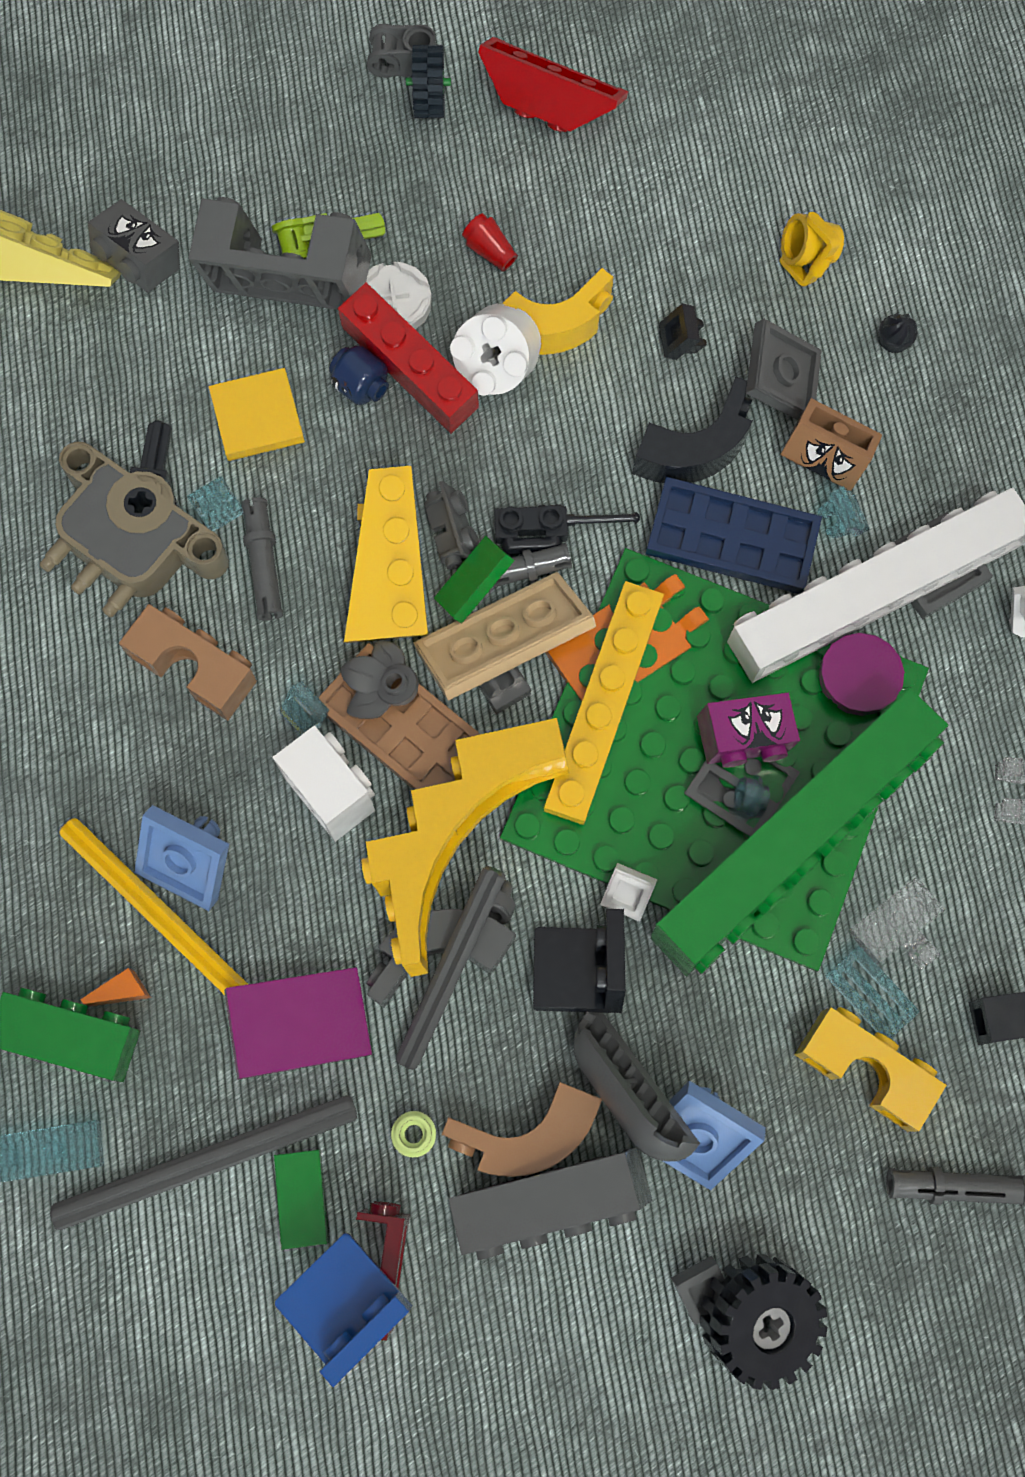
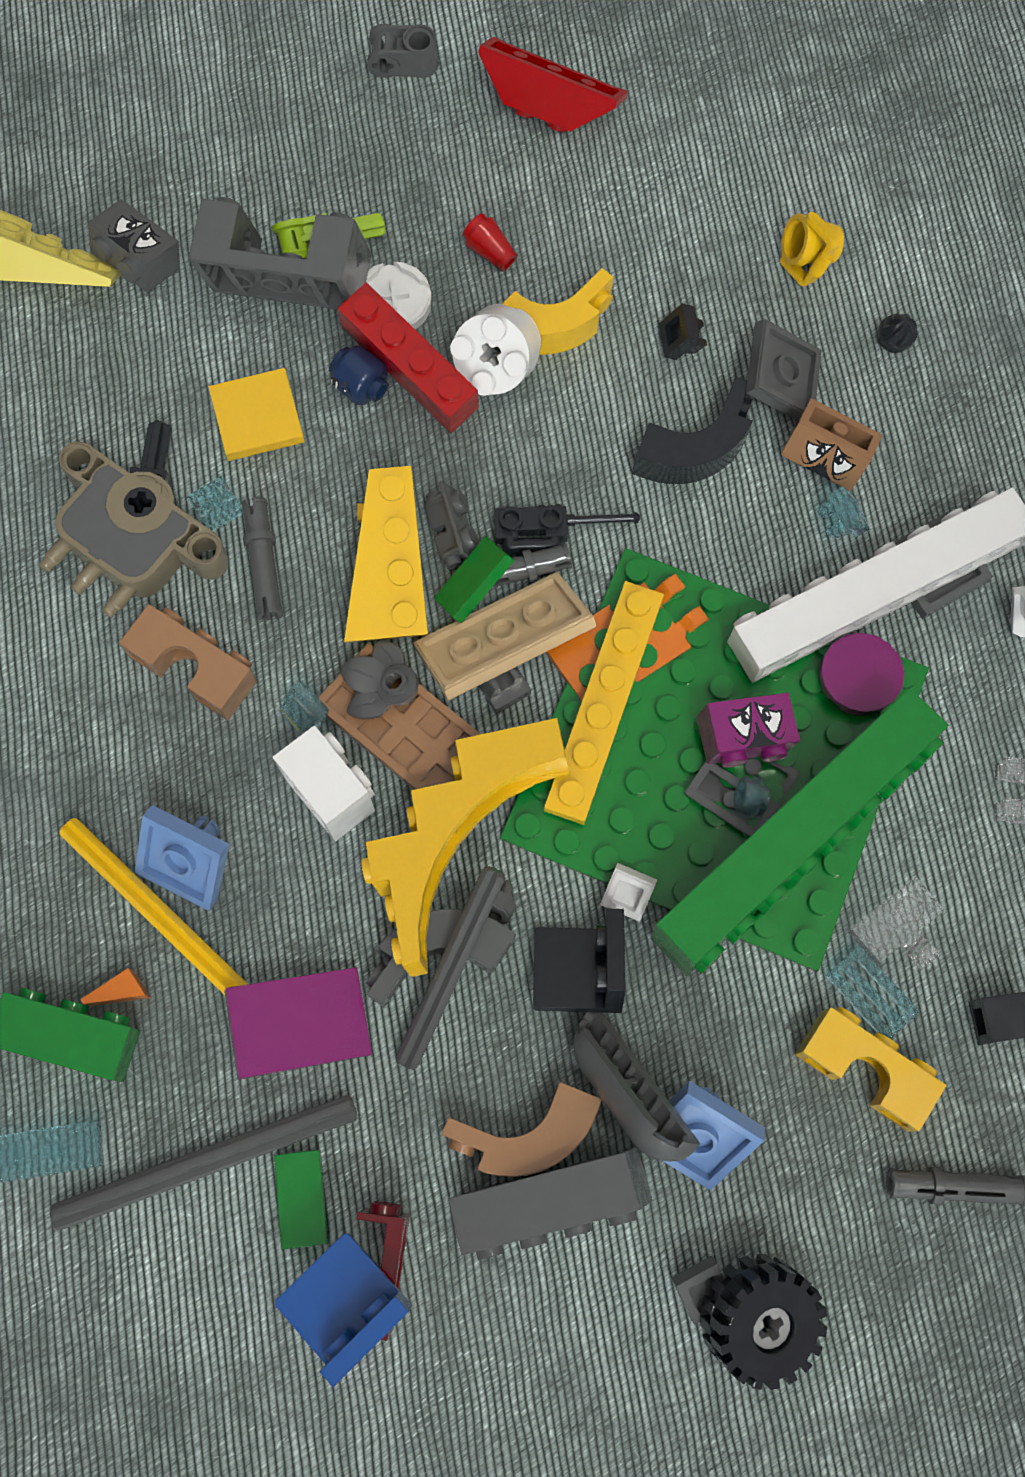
yellowish green plate [391,1111,436,1158] -> none
black wheel [406,45,451,118] -> none
dark blue plate [645,477,822,594] -> none

